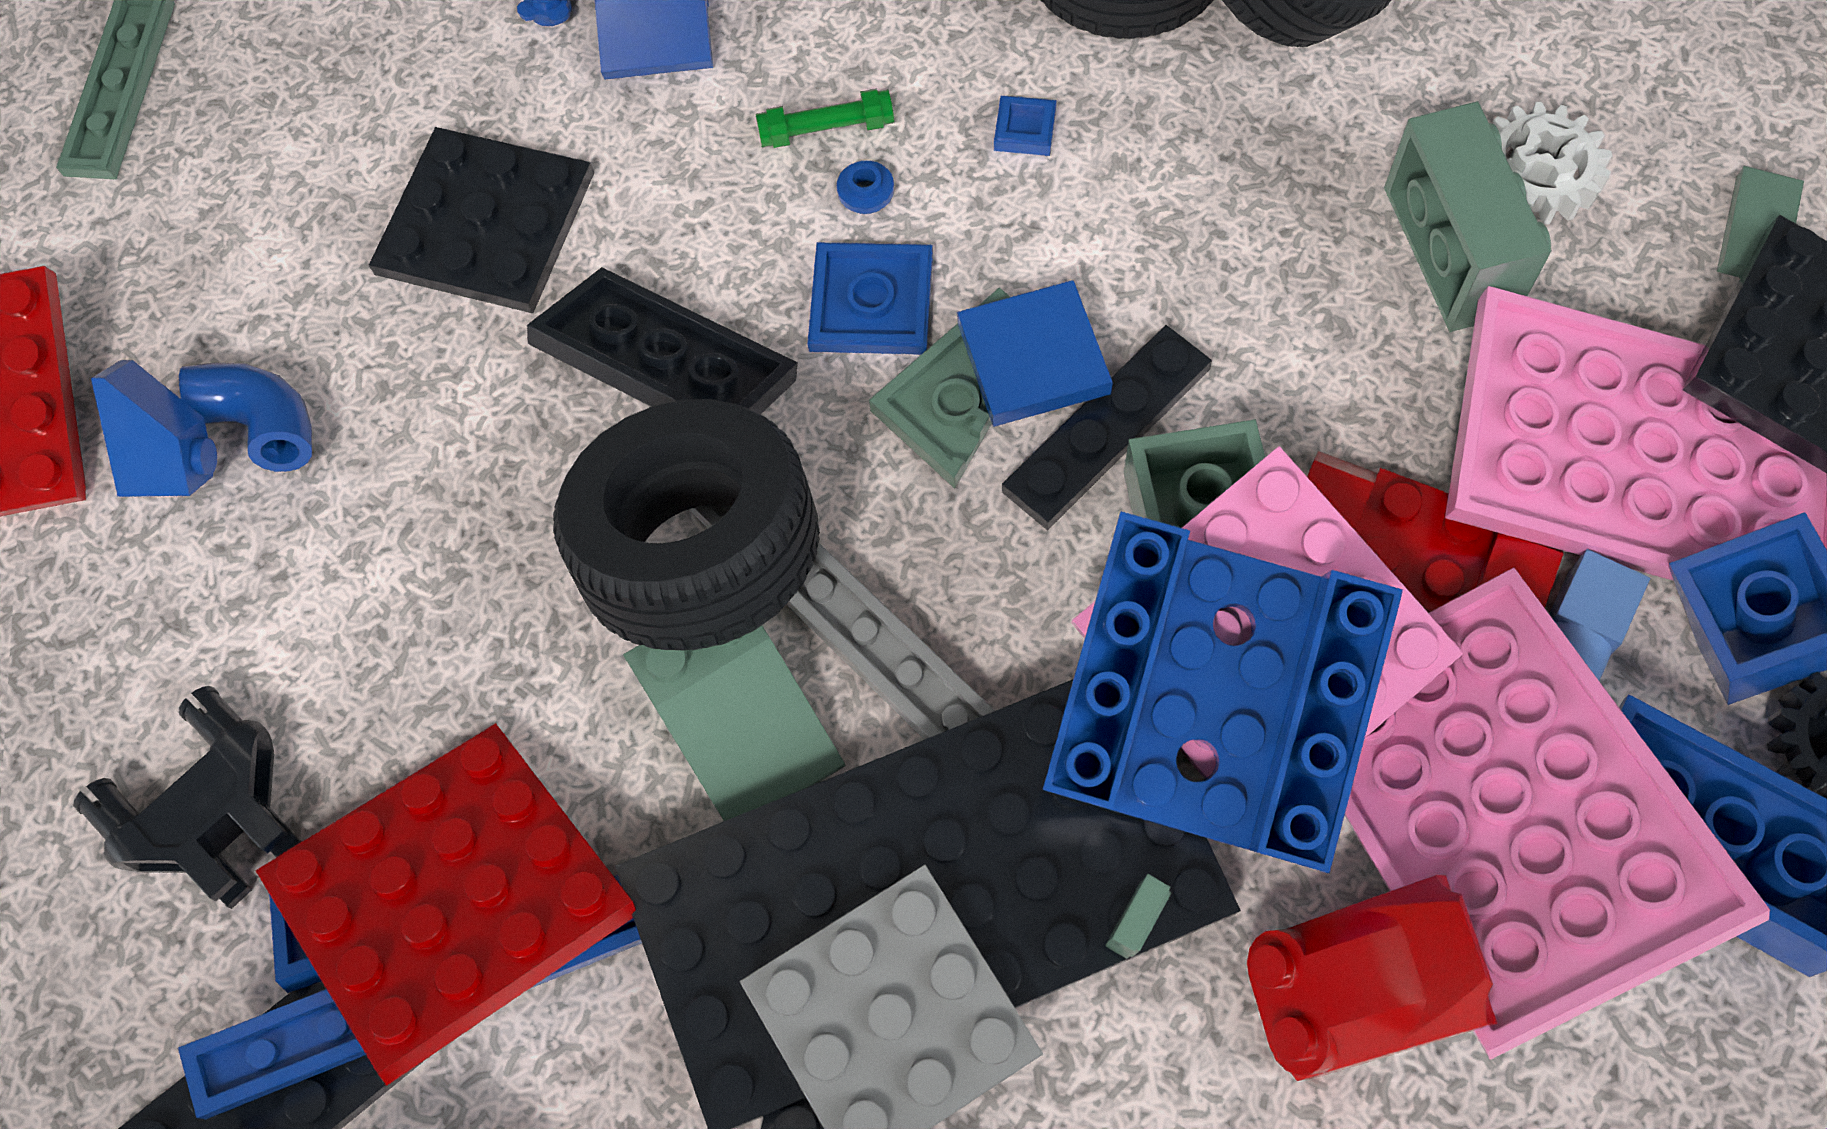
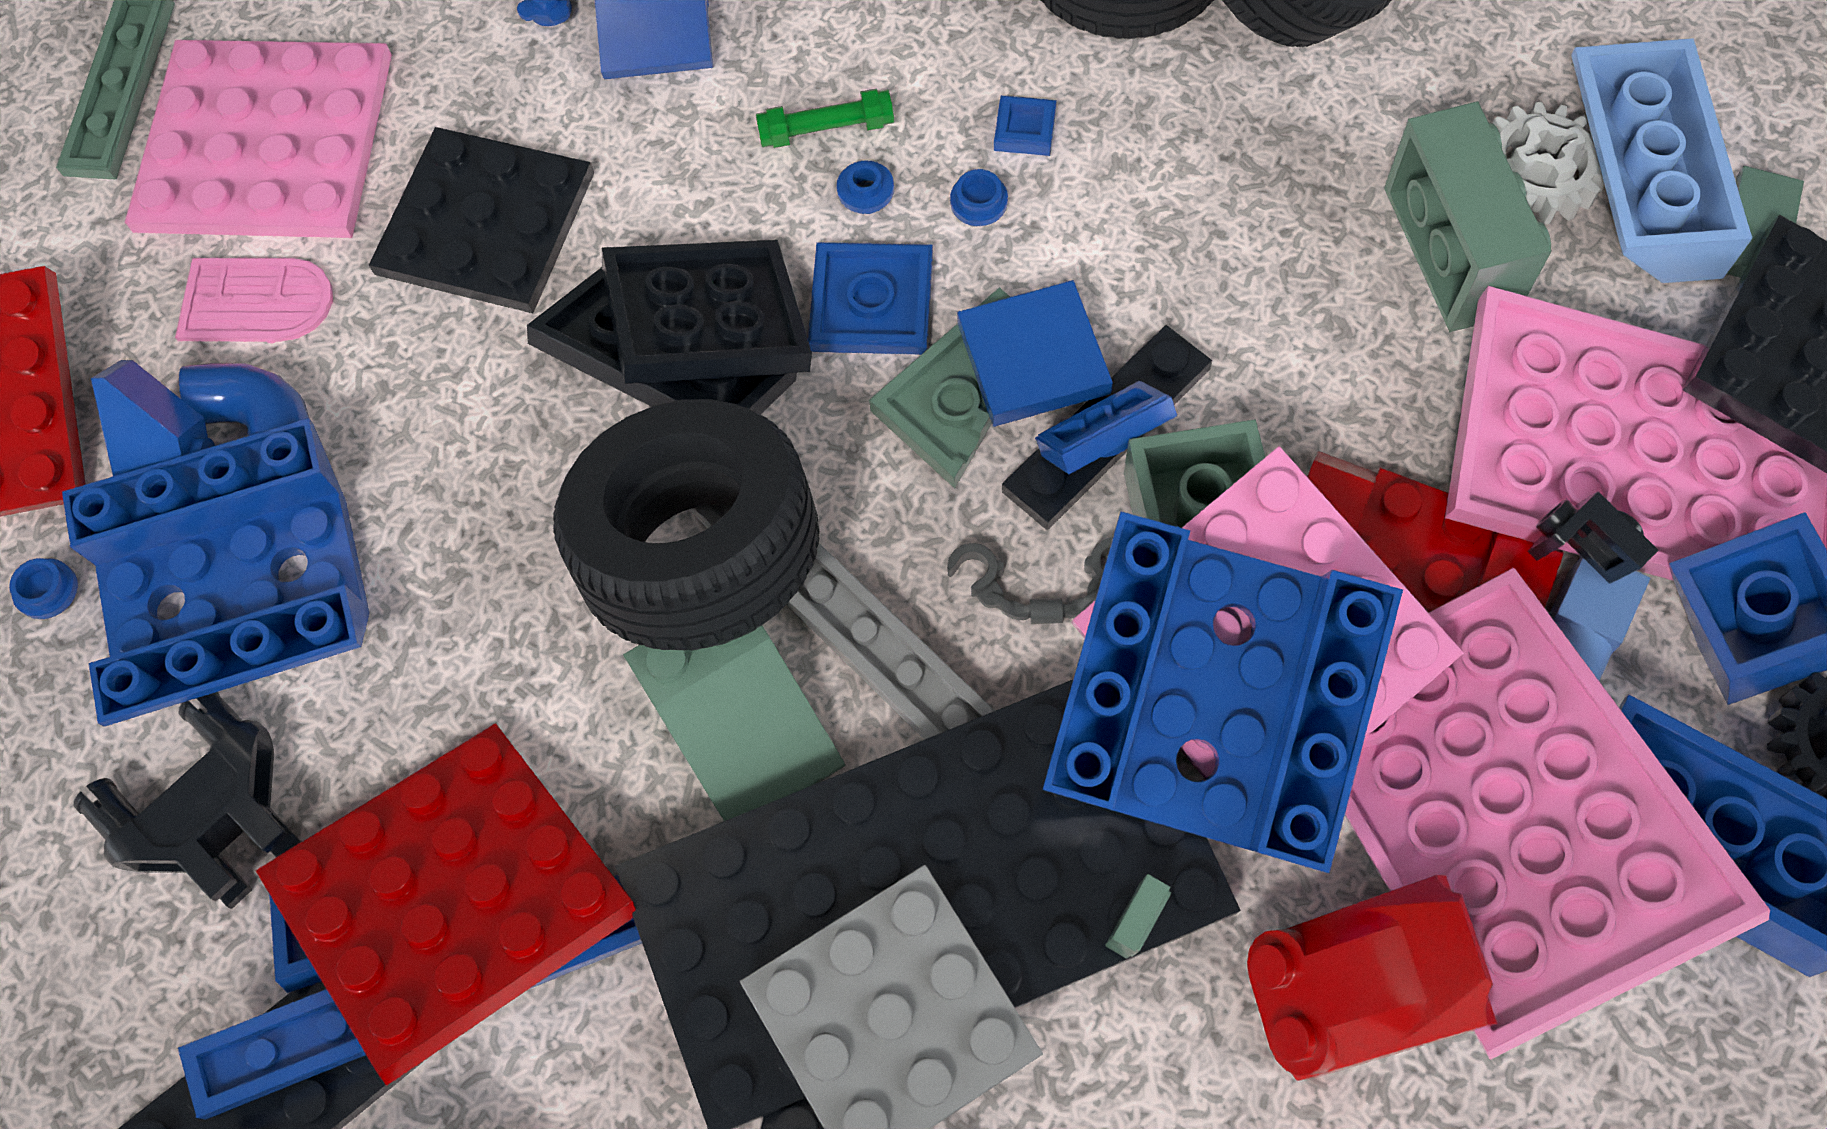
none -> blue plate [9,558,78,619]
none -> blue slope [62,418,370,727]
none -> bright pink plate [125,40,392,238]
none -> bright pink window [175,258,333,343]
none -> black plate [601,240,812,384]
none -> dark grey piece [947,537,1113,624]
none -> blue plate [950,169,1008,226]
none -> blue plate [1035,381,1177,474]
none -> black bracket [1527,491,1659,584]
none -> light blue slope [1571,38,1752,283]

